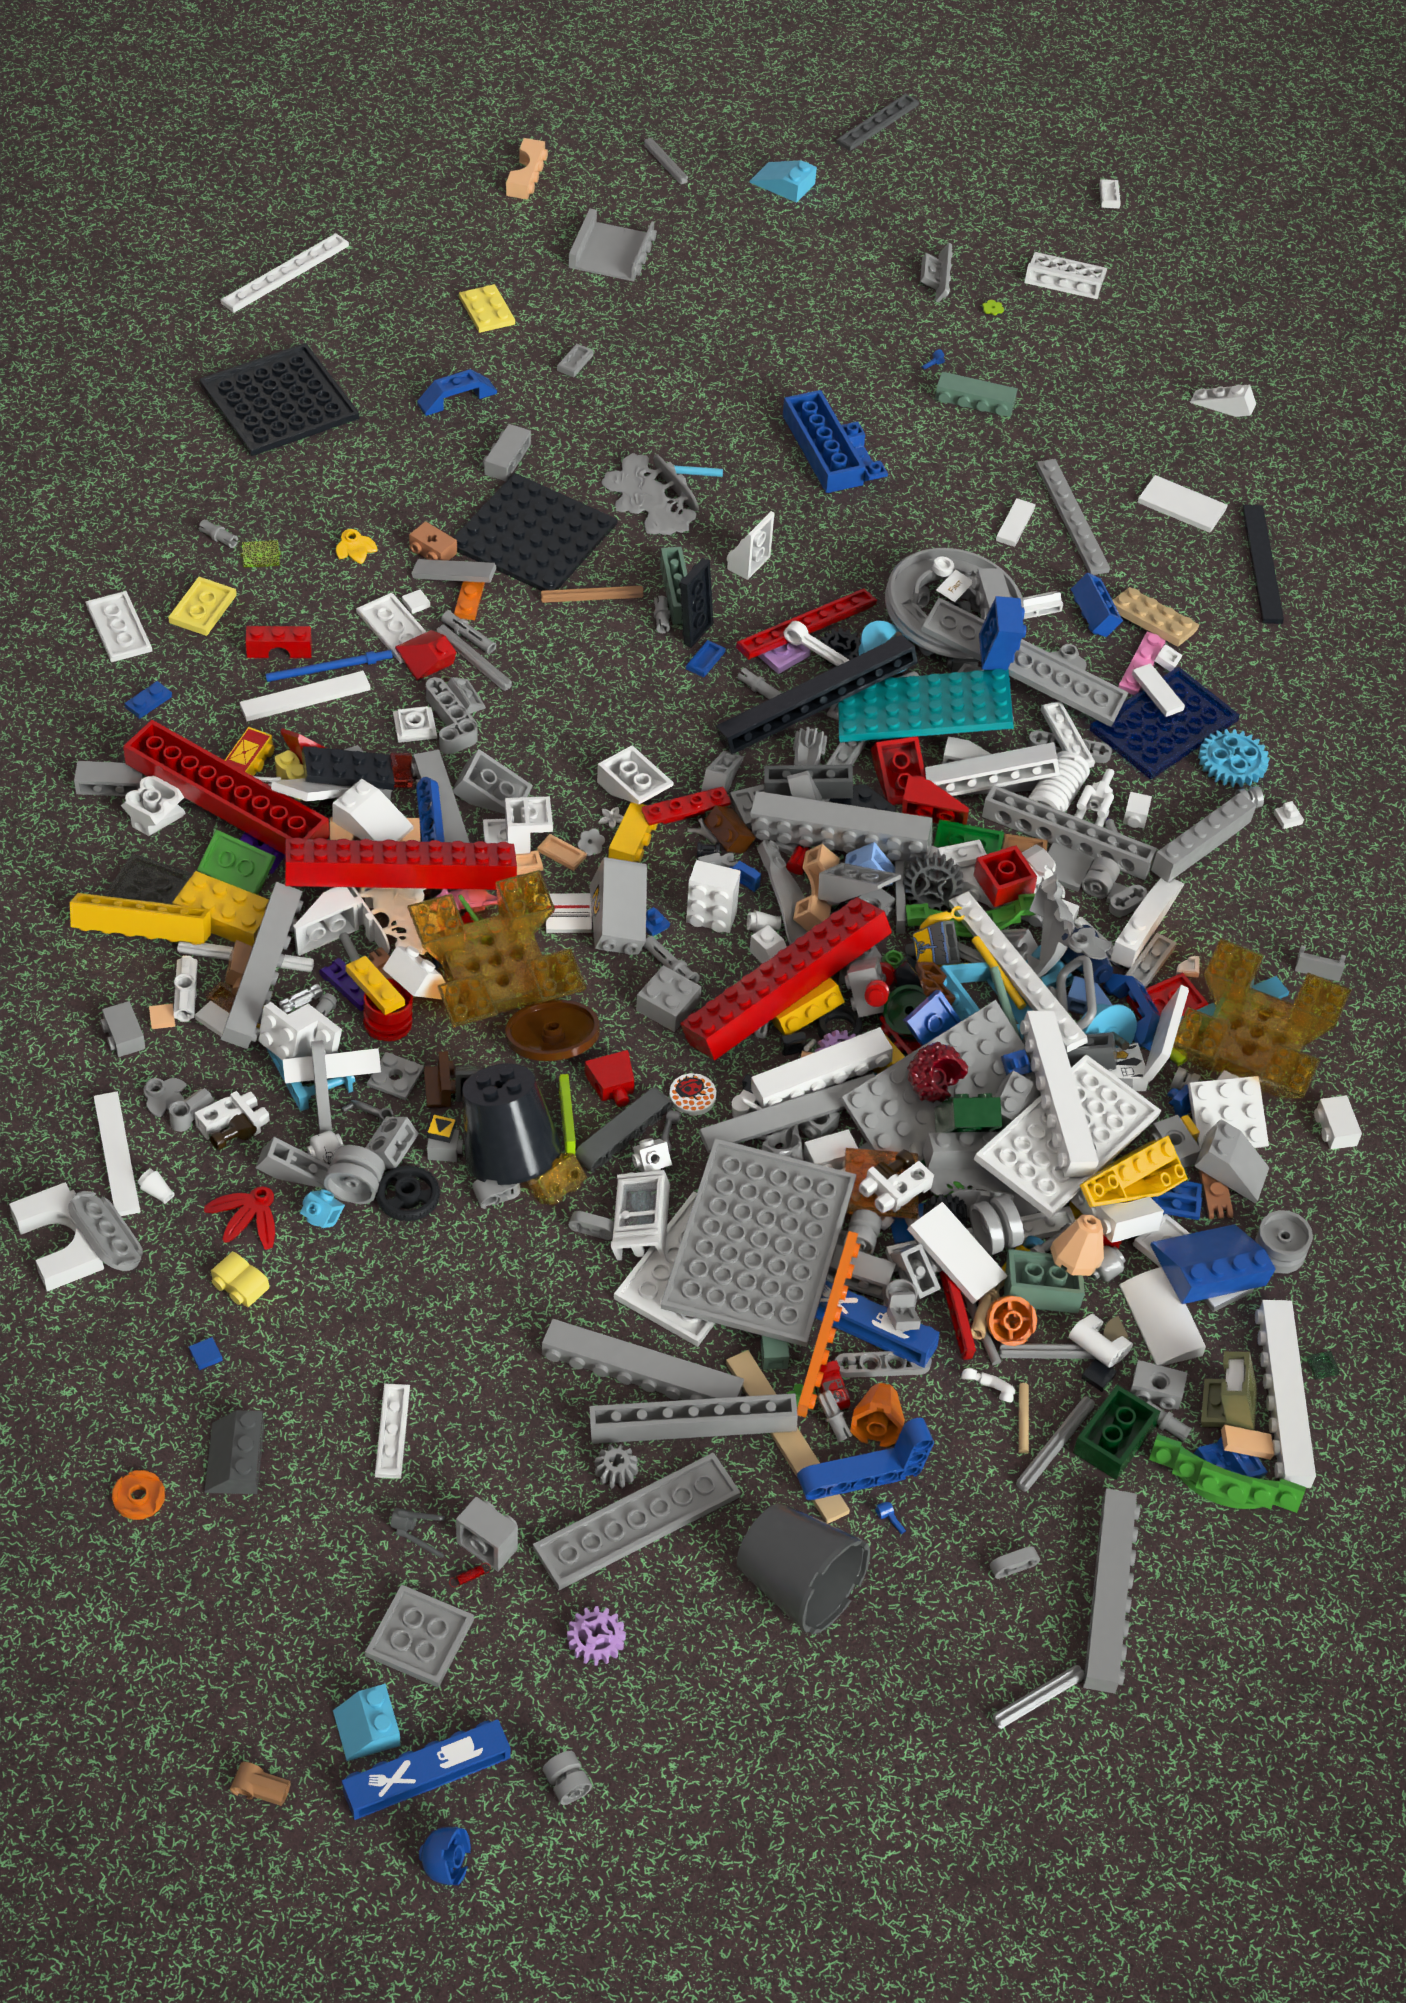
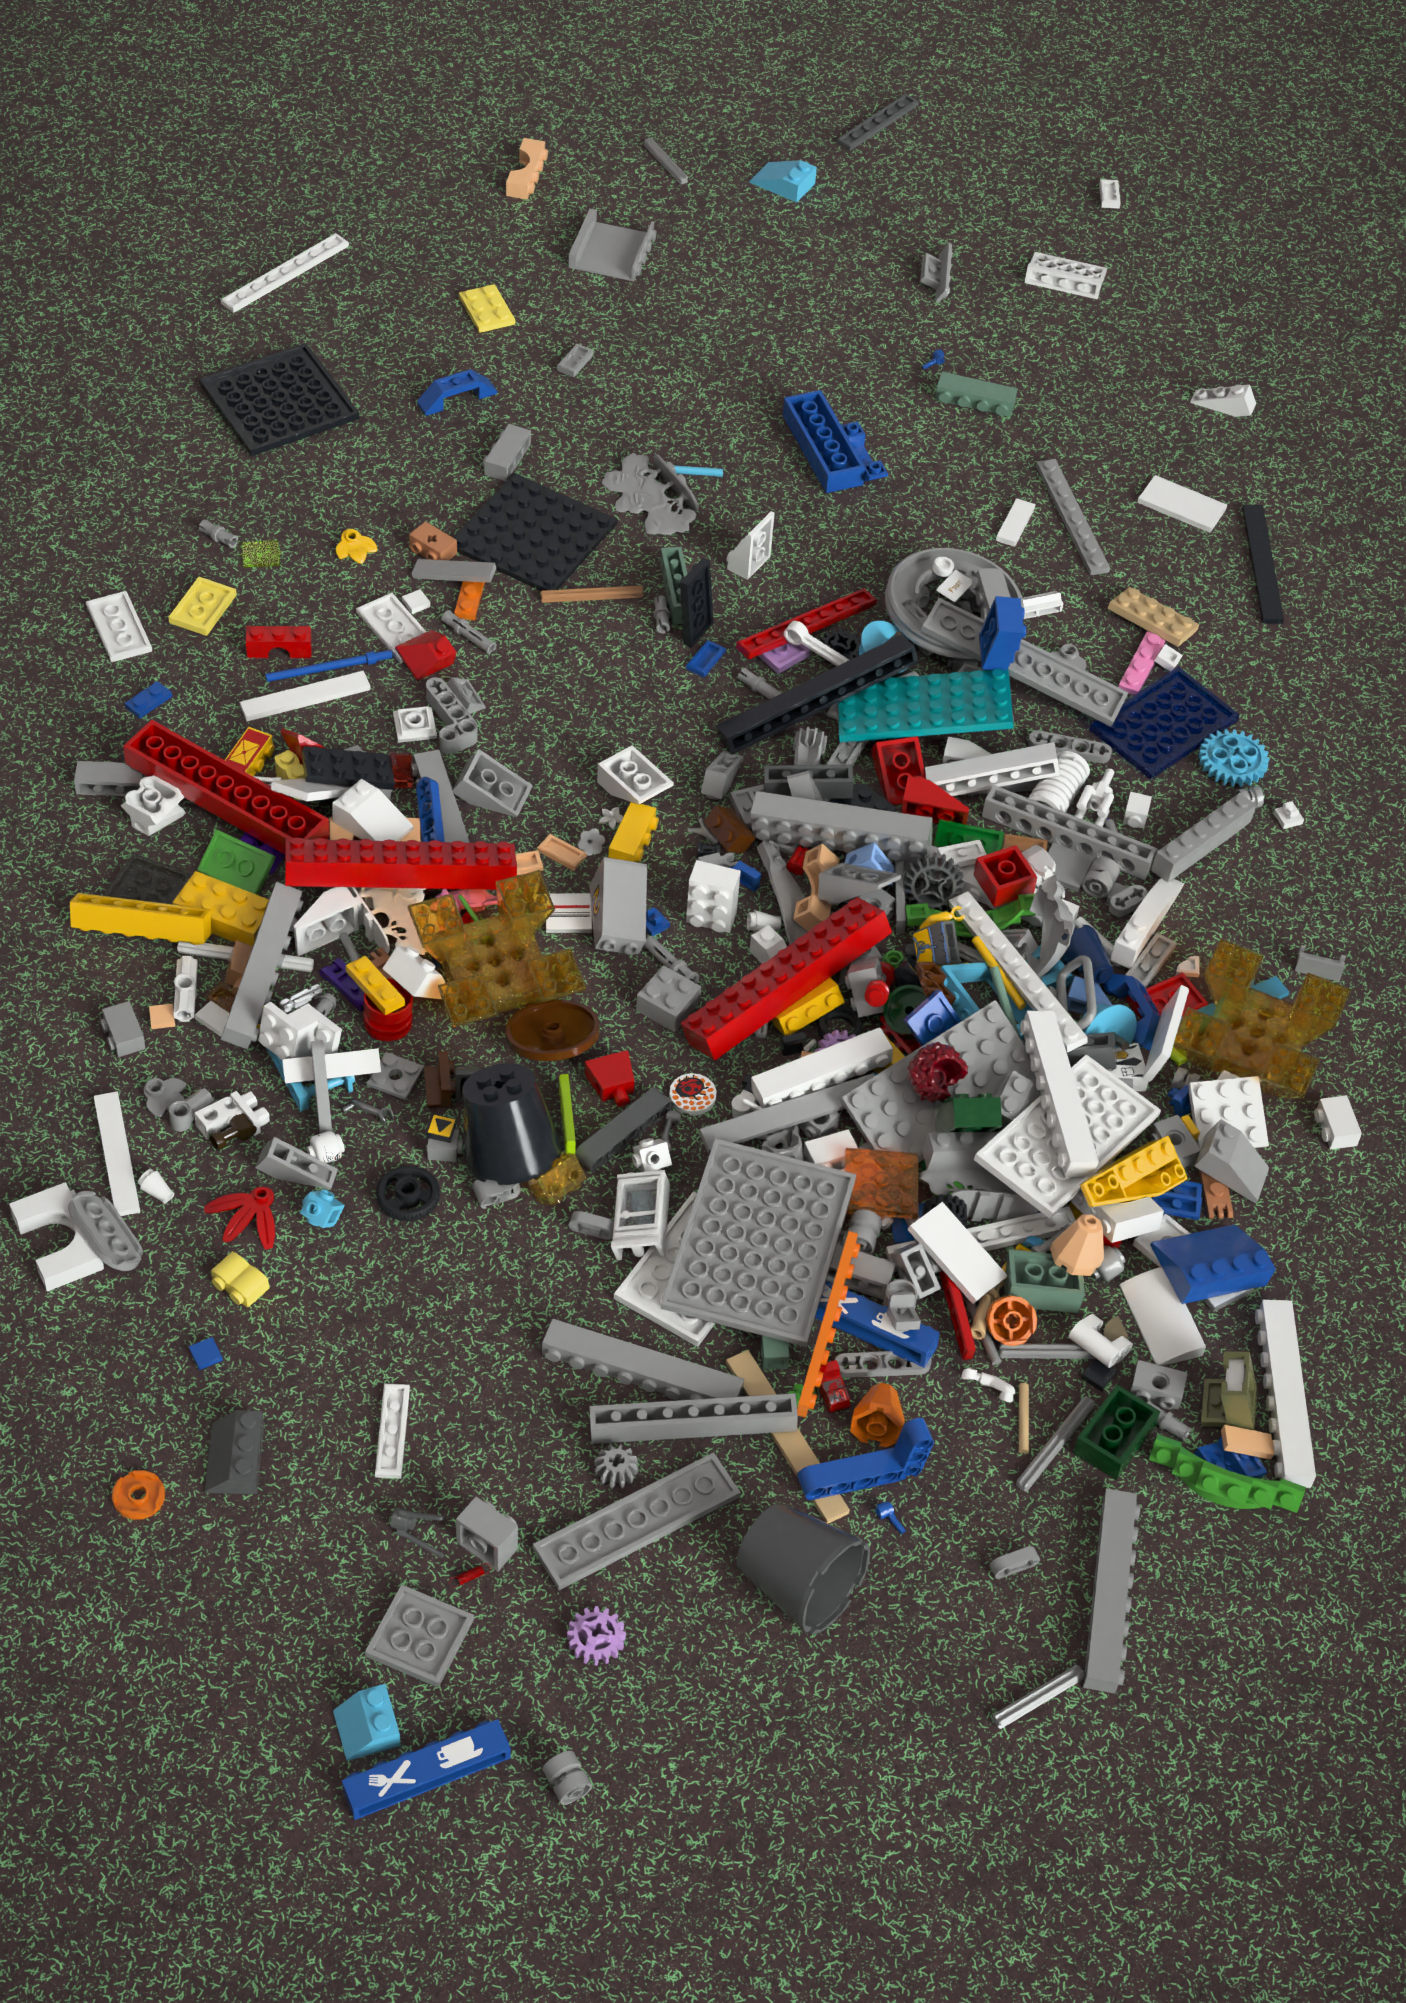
medium nougat piece [230,1762,291,1806] -> none
light grey wheel [324,1145,385,1205] -> none
light grey brick [365,1117,419,1169] -> none
blue cylinder [419,1826,471,1885] -> none
light grey axle [437,625,512,691] -> none
white bracket [483,796,553,854] -> none
red bracket [641,787,731,826] -> none
light grey axle [817,1390,852,1442] -> none
white hips [859,1149,934,1213] -> none
light grey wheel [969,1194,1024,1255] -> none
lime plant [983,300,1004,316] -> none
blue tile [1001,1049,1032,1075] -> none
white tile [1040,701,1095,768] -> none
light grey plate [1067,928,1112,959] -> none
blue brick [1071,572,1123,637] -> none
white tile [1132,663,1185,717] -> none
light grey wheel [1255,1210,1313,1274] -> none
clear green tile [1306,1351,1340,1380] -> none

